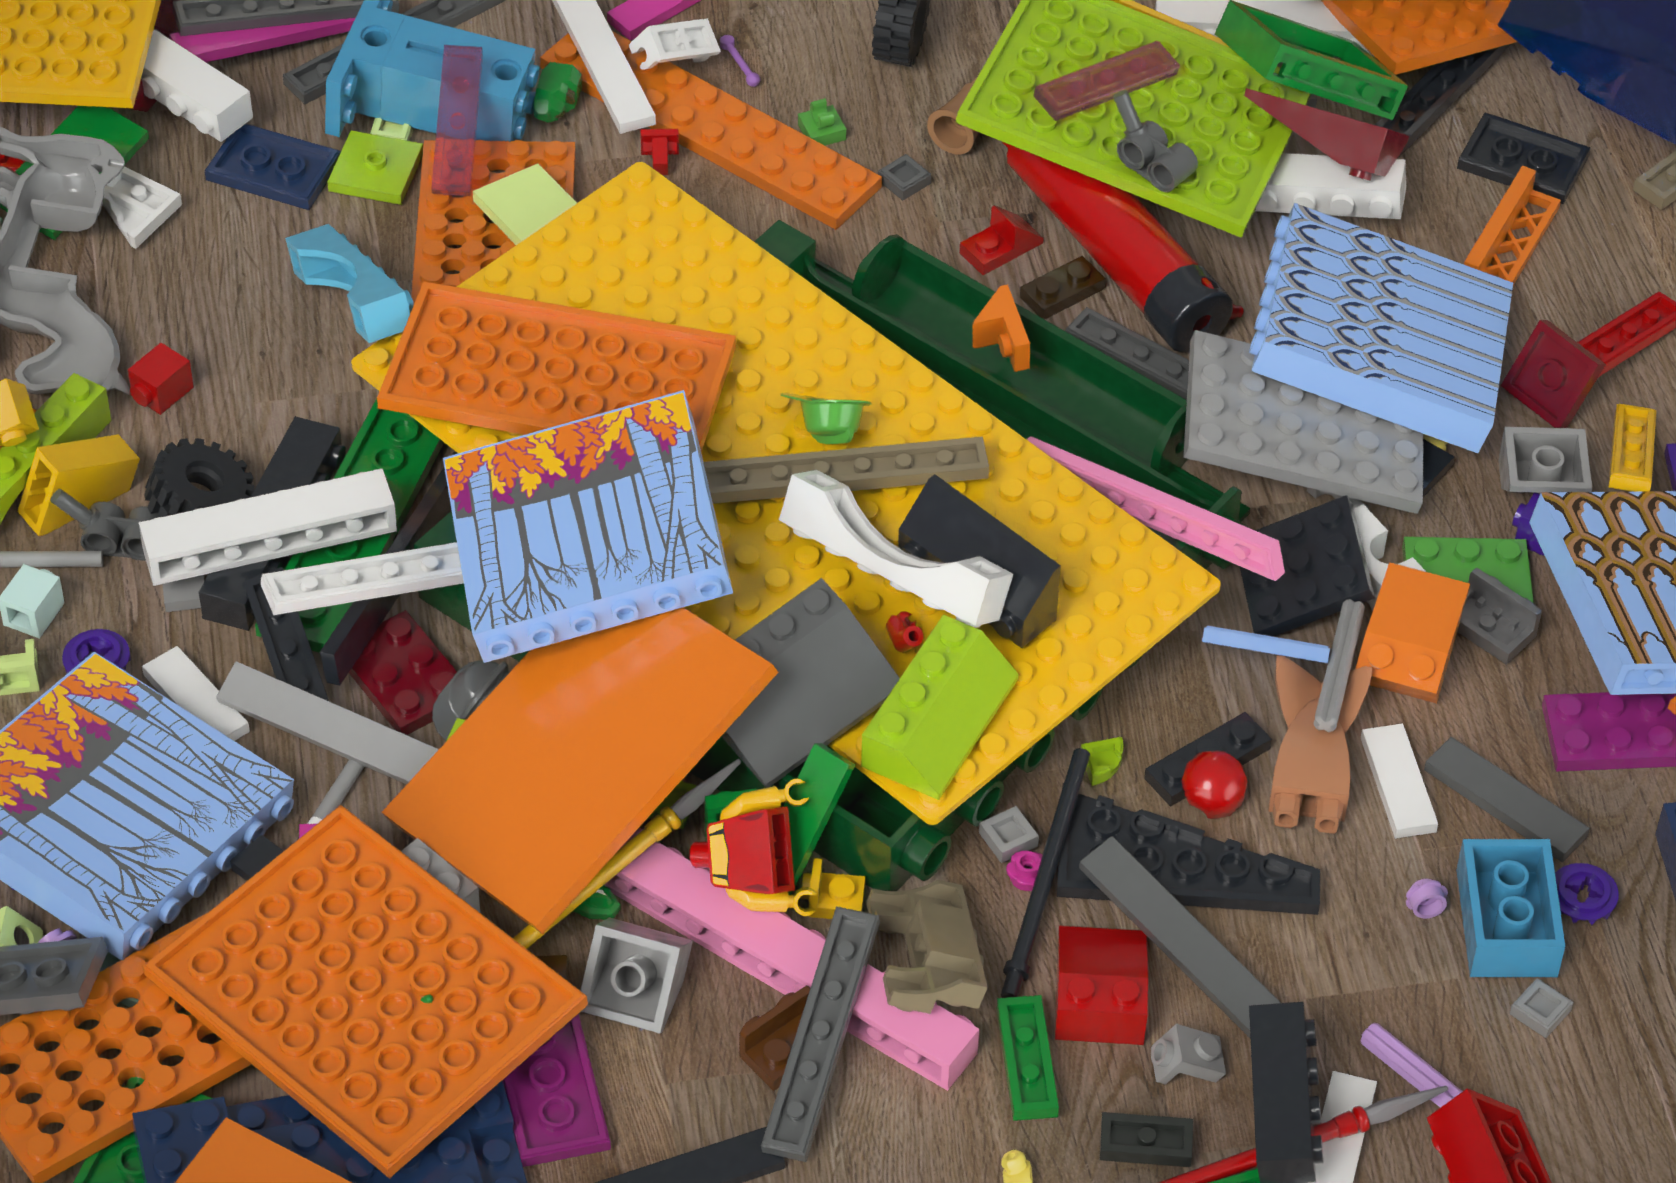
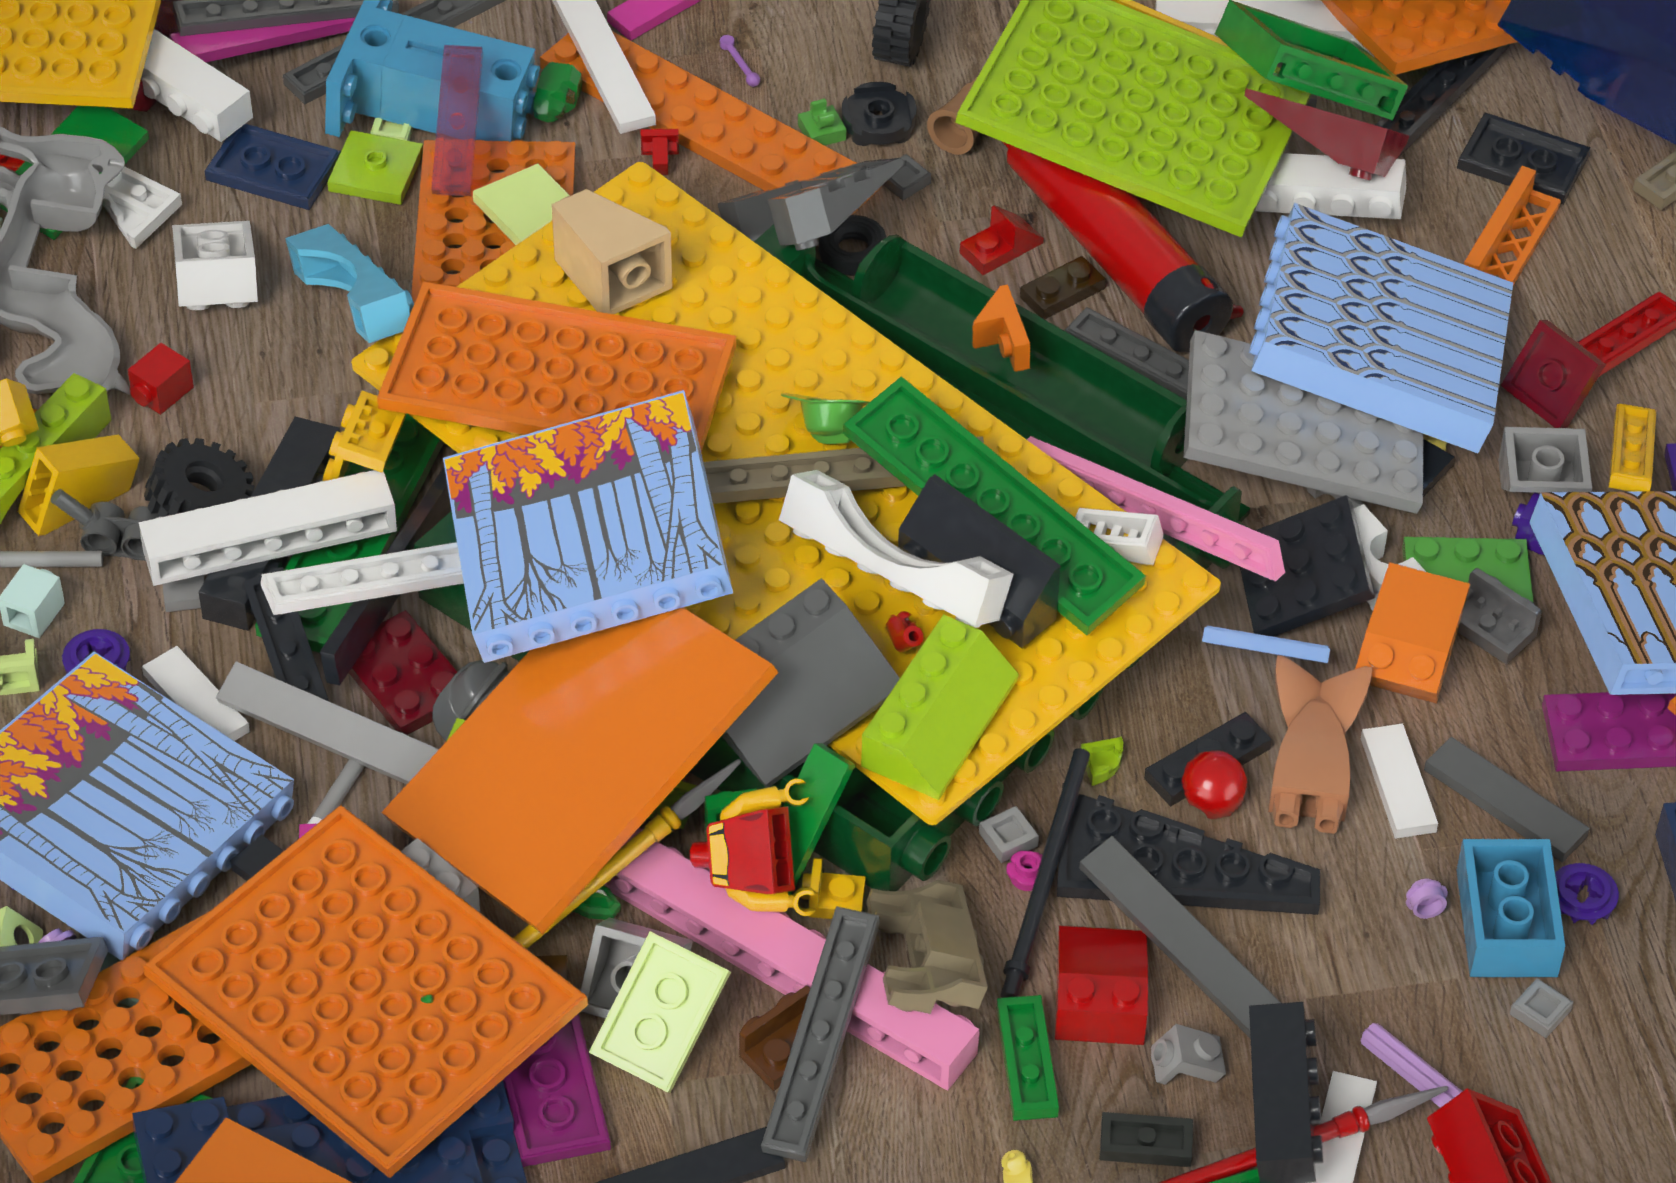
white hinge [629,18,721,70] -> none
tile [1033,41,1180,121] -> none
dark grey beam [1113,90,1198,192] -> none
light grey axle [1314,599,1365,732] -> none
none -> white slope [172,221,258,310]
none -> yellow bracket [322,390,406,481]
none -> tan slope [552,189,672,314]
none -> yellowish green tile [589,931,731,1093]
none -> dark grey wedge [717,158,904,250]
none -> black tyre [819,214,887,276]
none -> black plate [841,82,917,146]
none -> green plate [843,376,1146,635]
none -> white slope [1075,508,1163,565]

